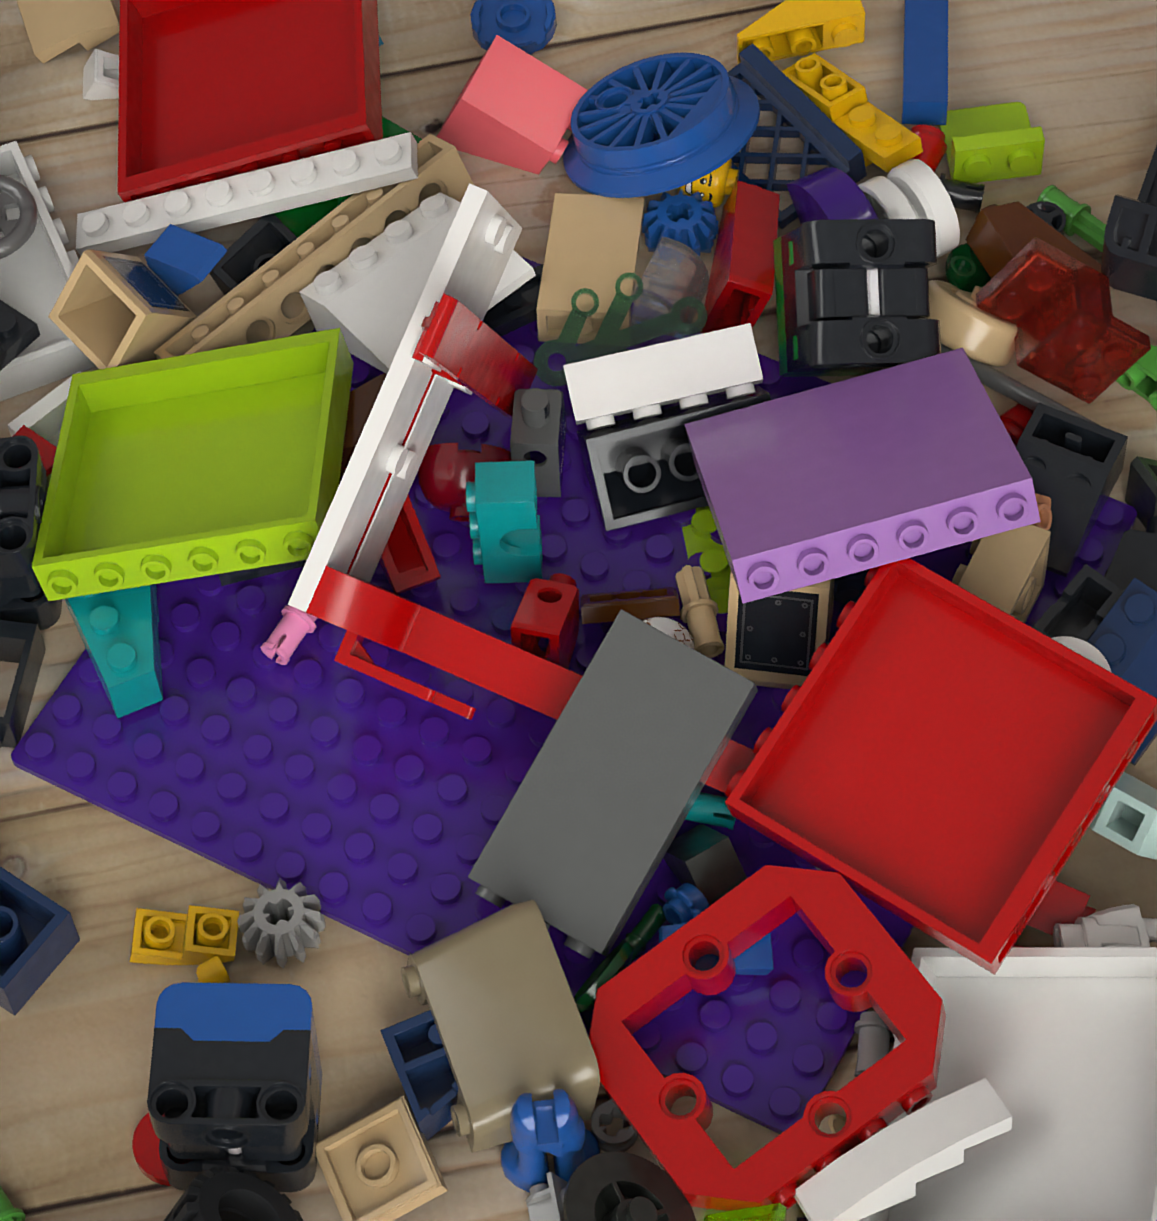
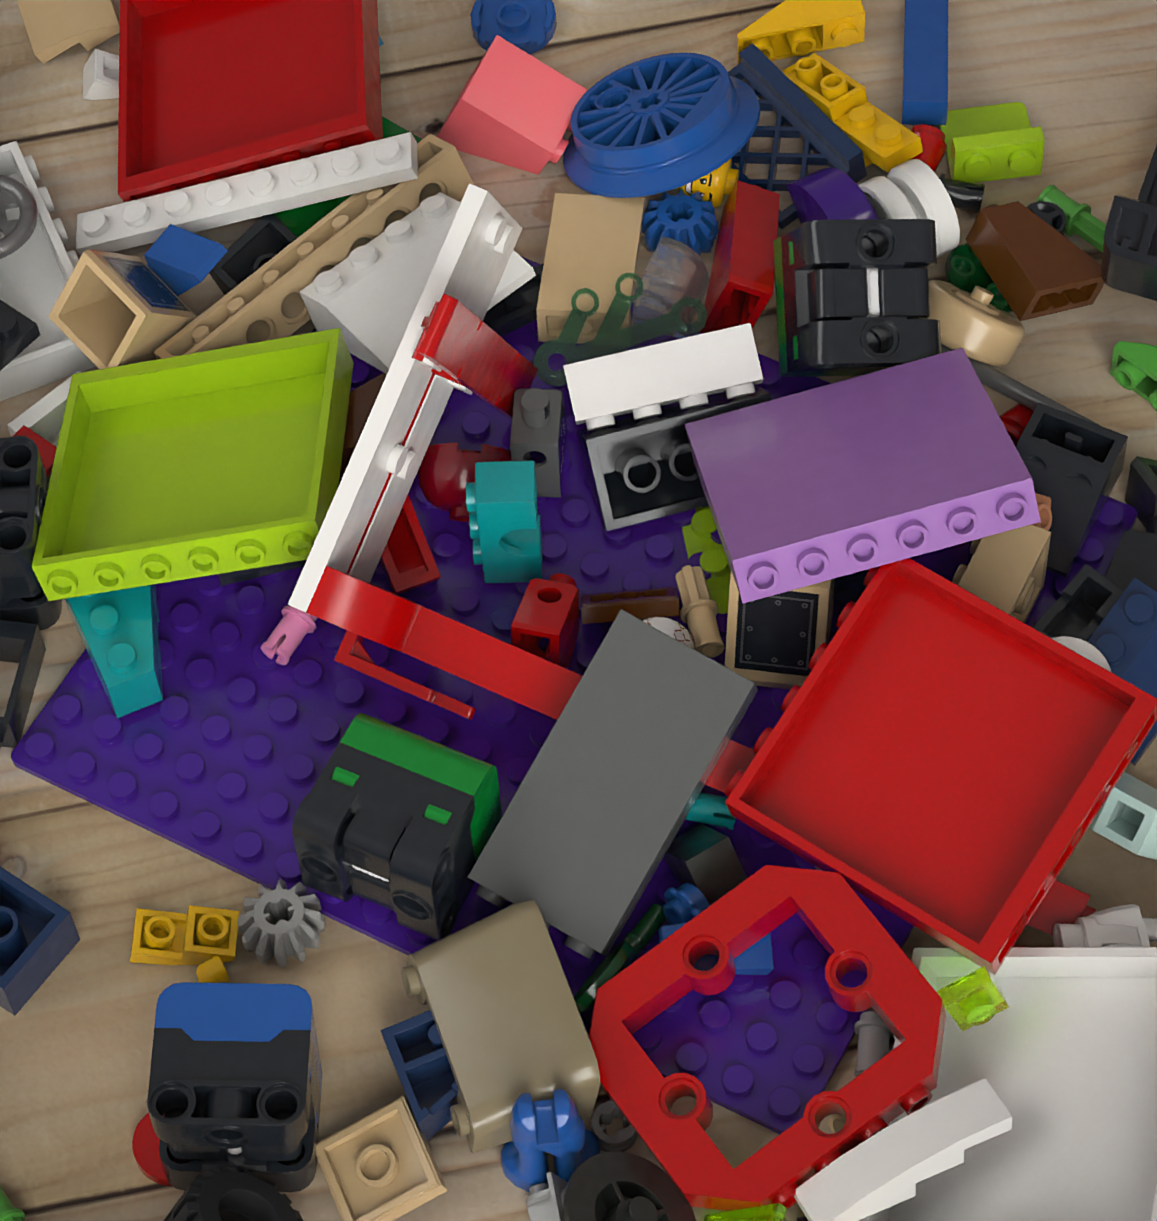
clear red bracket [976,237,1151,404] -> none
none -> black piece [292,713,502,941]
none -> clear neon green plate [938,966,1009,1032]

